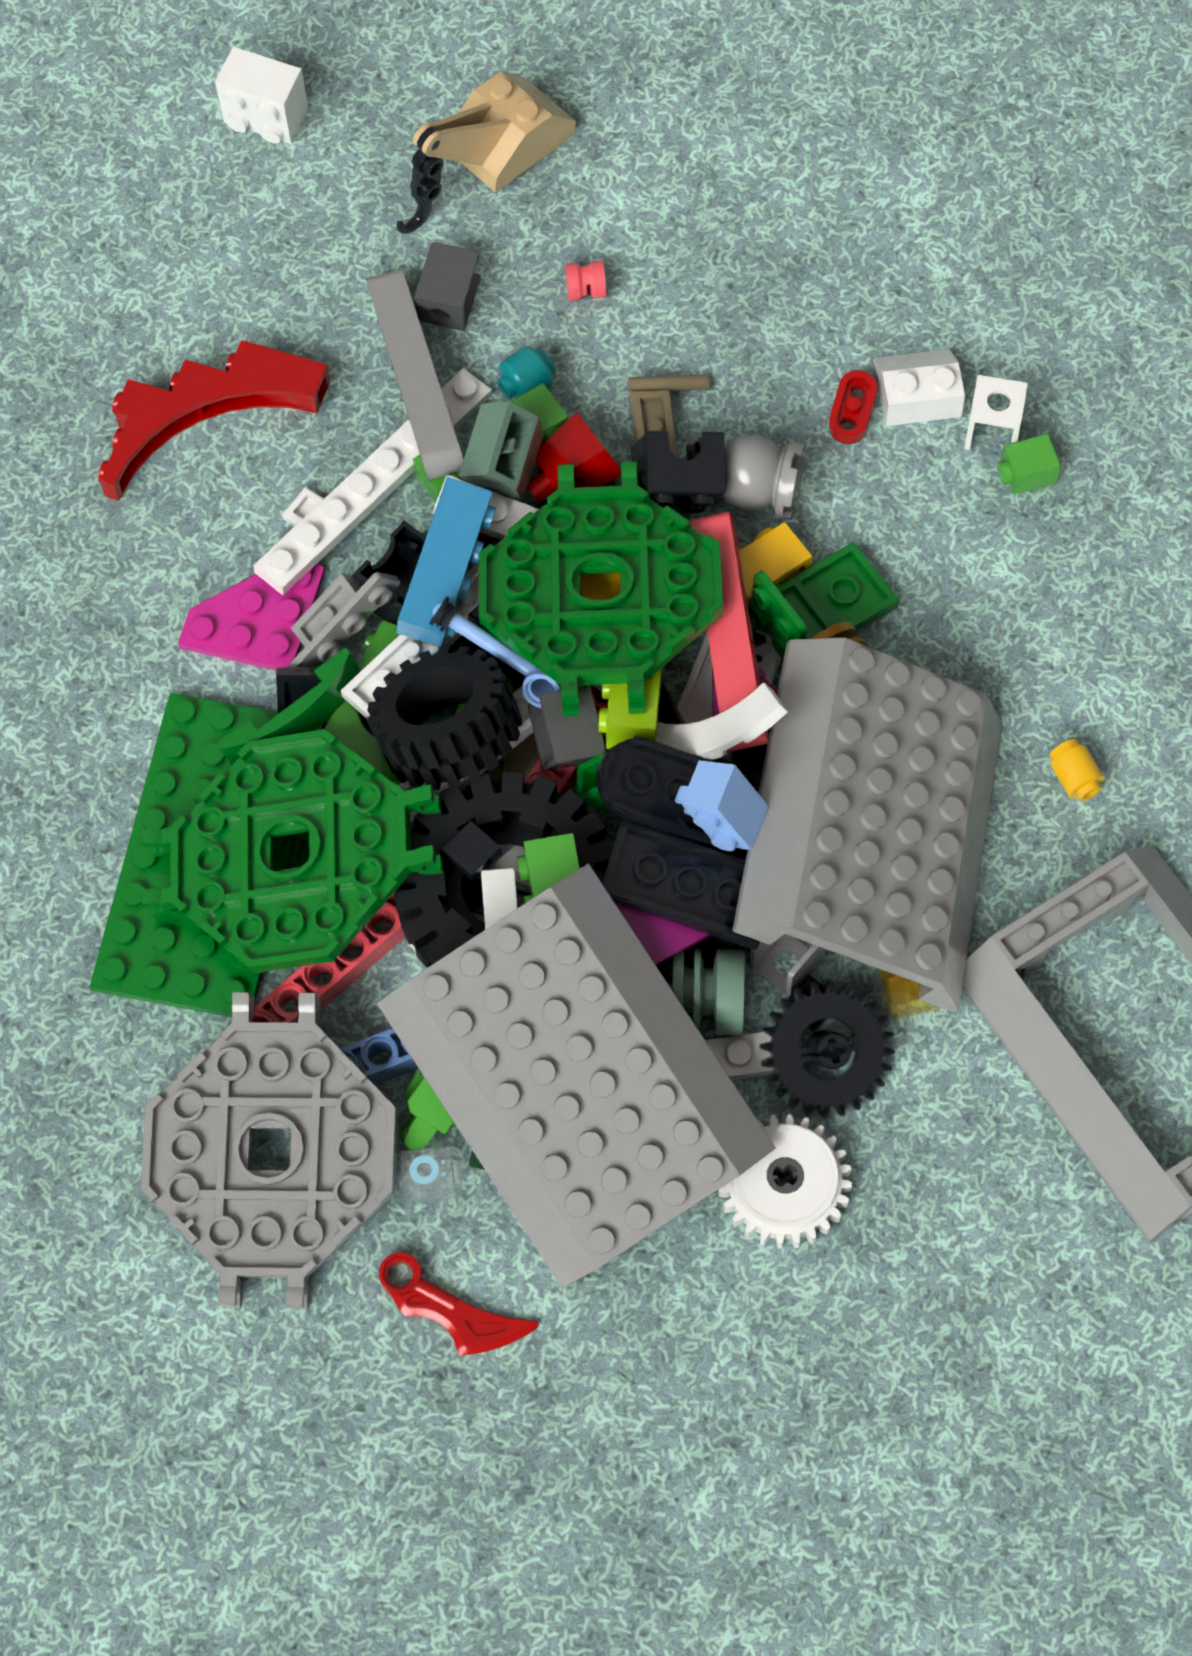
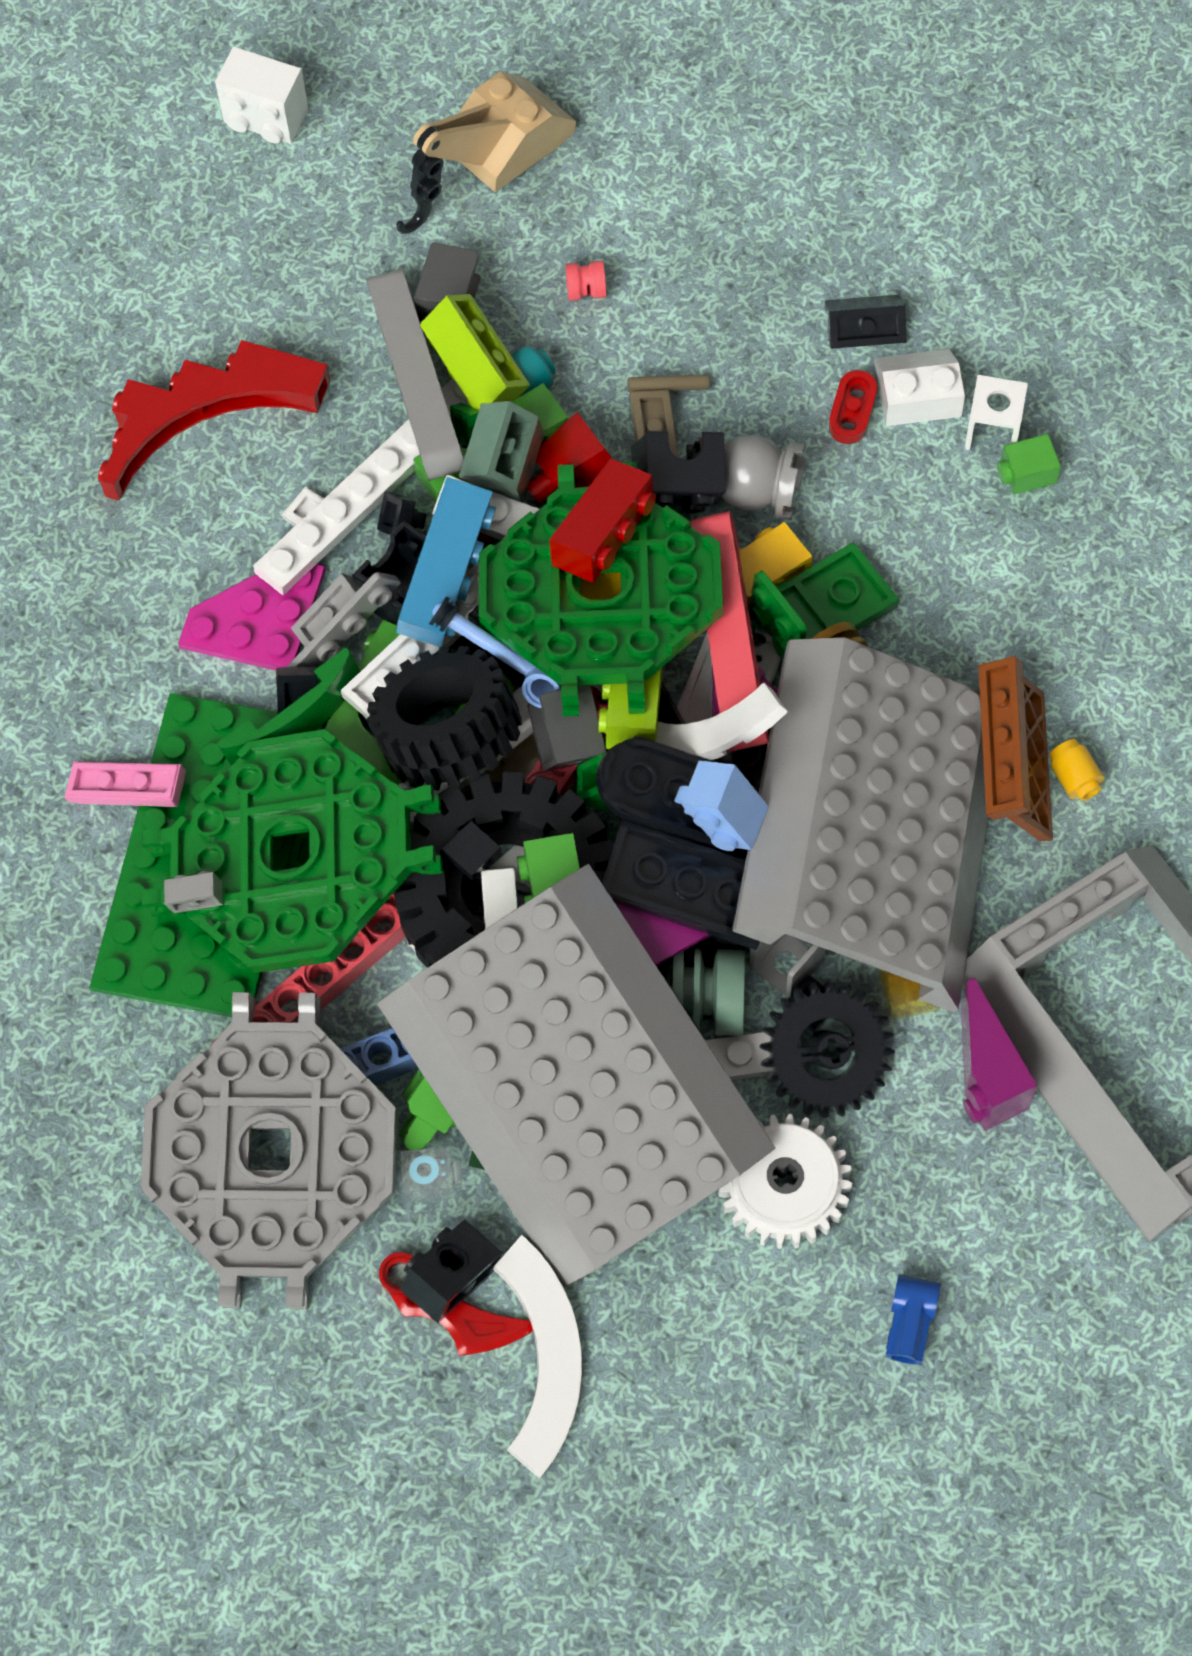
none -> bright pink tile [64,761,186,807]
none -> light grey piece [164,871,223,913]
none -> black tile [377,492,427,535]
none -> black brick [400,1219,502,1323]
none -> lime brick [420,294,530,410]
none -> green tile [450,402,479,448]
none -> white tile [493,1235,582,1479]
none -> red brick [549,458,656,583]
none -> black panel [825,295,907,349]
none -> blue piece [885,1274,941,1365]
none -> magenta slope [961,978,1037,1131]
none -> dark orange fence [978,656,1053,841]

